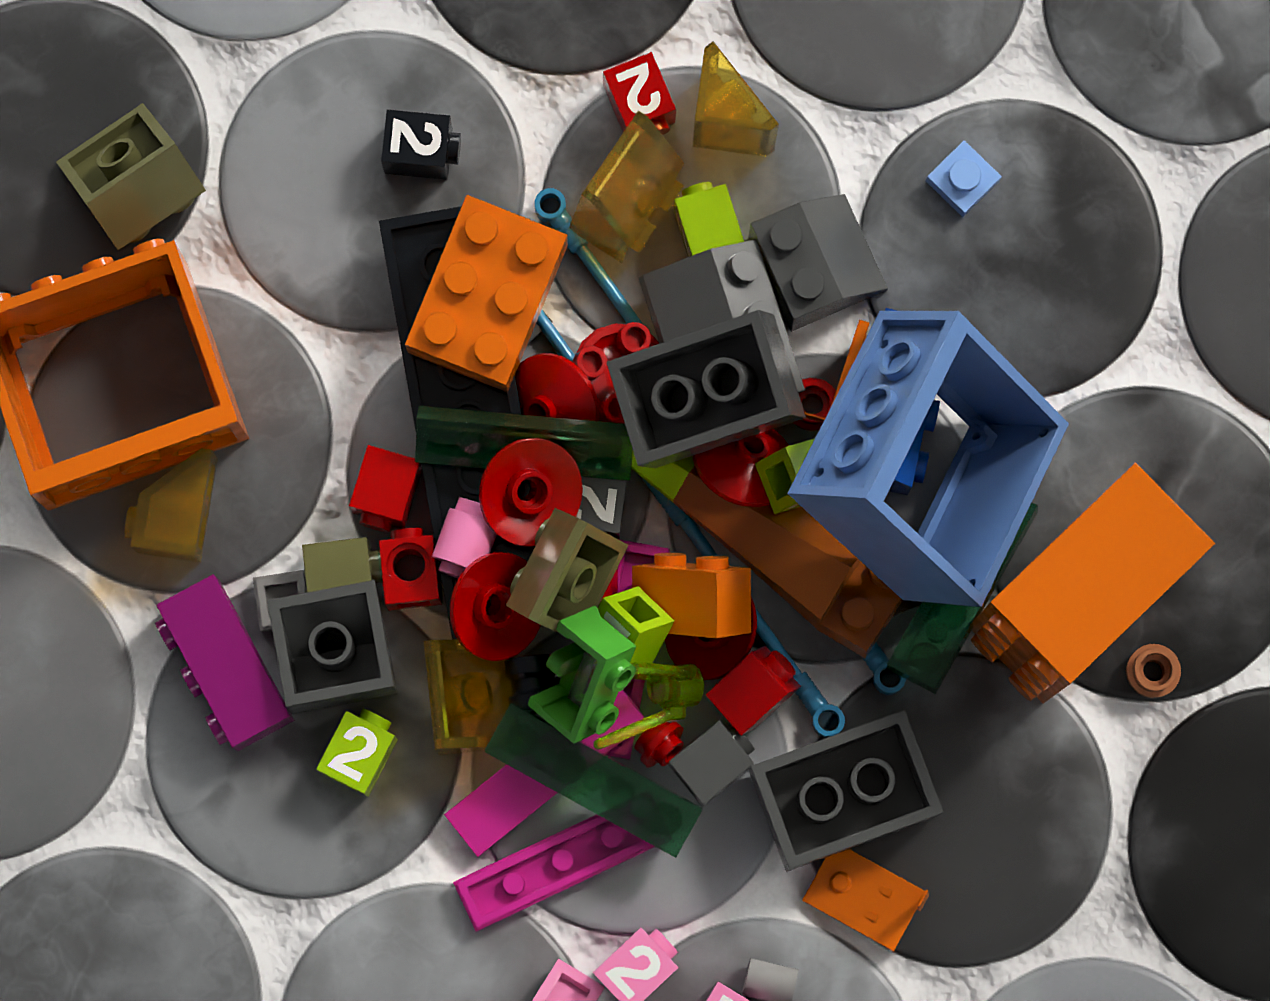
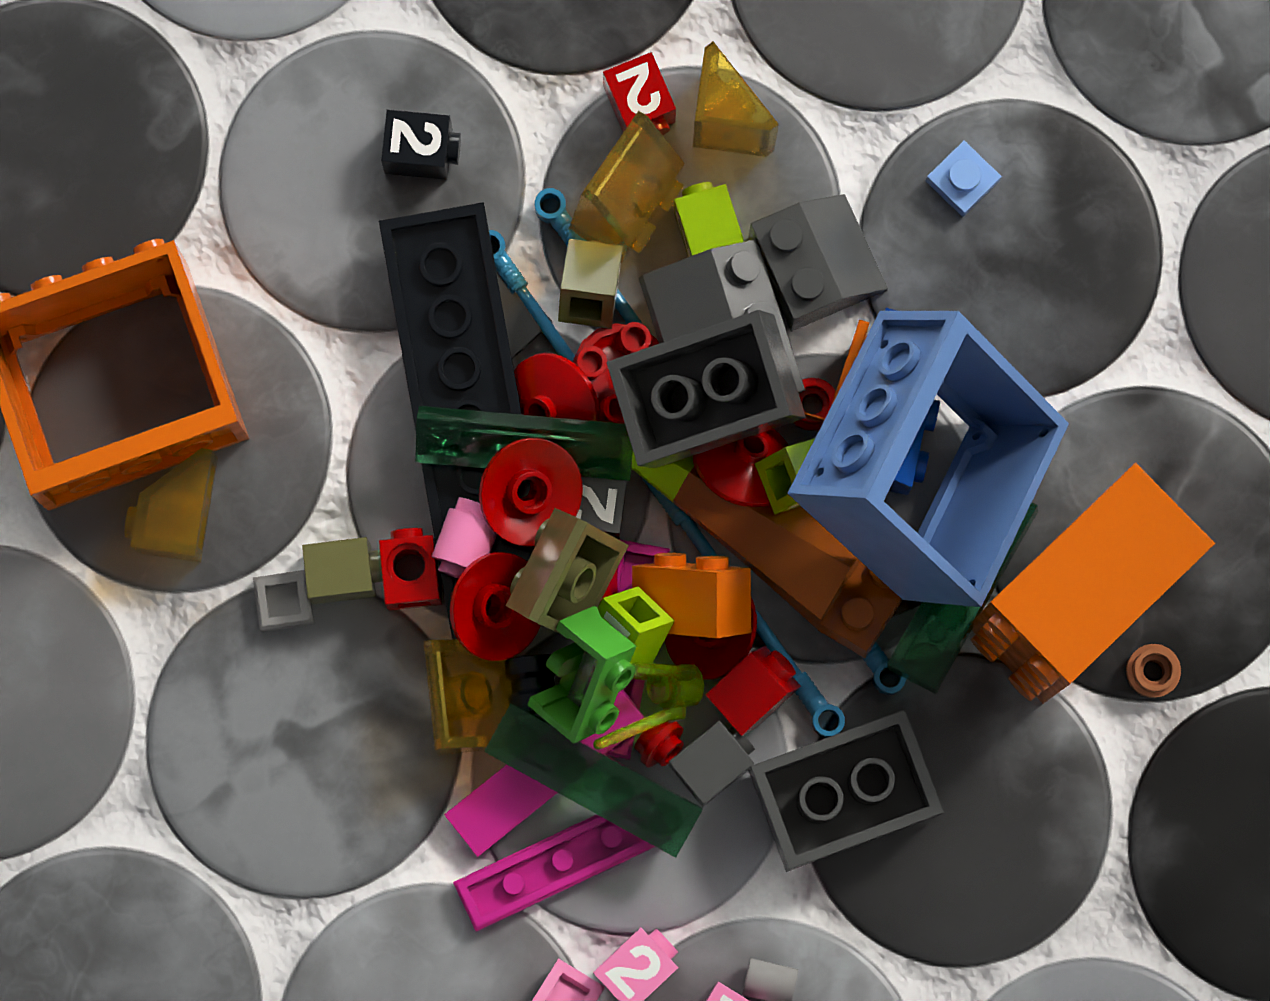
olive slope [56,103,206,250] -> none
magenta brick [155,574,295,751] -> none
dark grey slope [267,580,398,714] -> none
lime brick [316,708,398,797] -> none
red brick [349,445,422,533] -> none
orange brick [405,195,568,393] -> none
orange piece [802,849,929,952] -> none
none -> olive brick [558,239,623,329]

